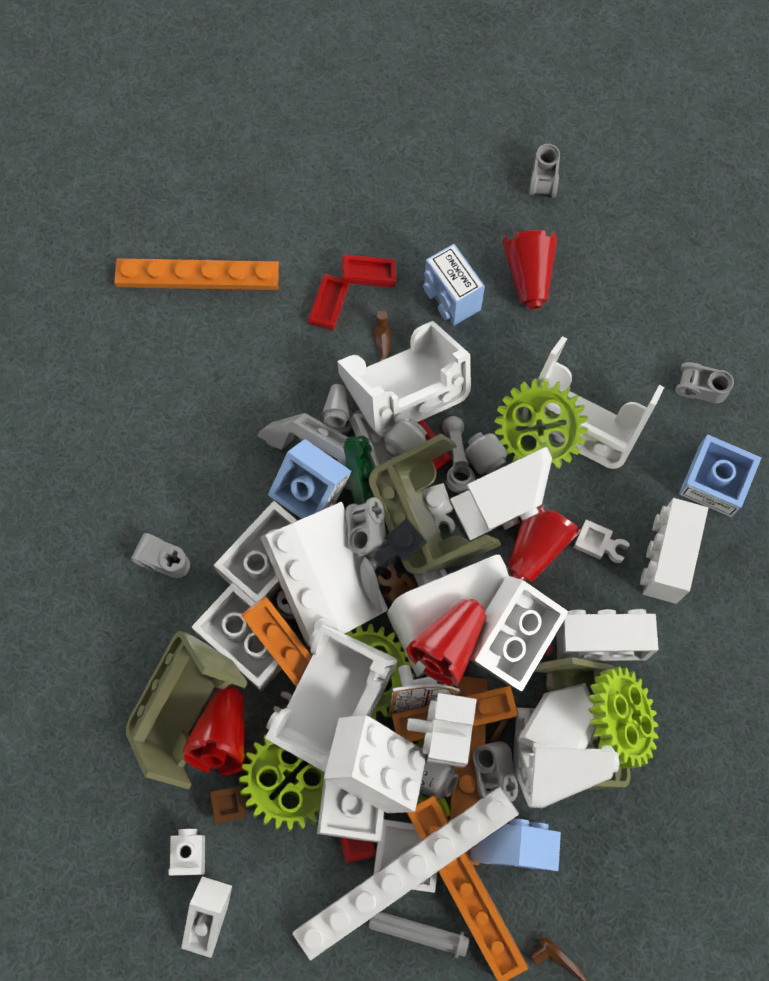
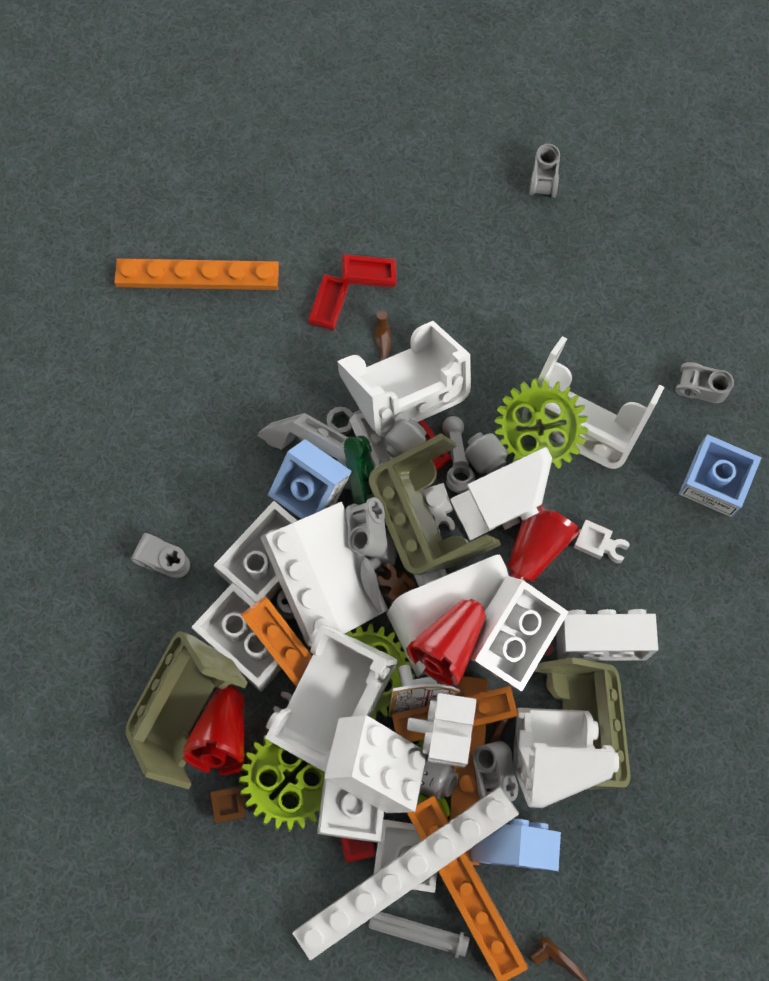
white brick [169,829,205,876] -> none
white slope [181,877,232,958] -> none
light grey cone [322,384,350,428] -> none
black plate [372,518,428,569] -> none
brick [423,244,485,325] -> none
red cone [502,230,557,309] -> none
white tile [518,683,596,748] -> none
lime gear [588,667,658,769] -> none
white brick [640,498,708,604] -> none

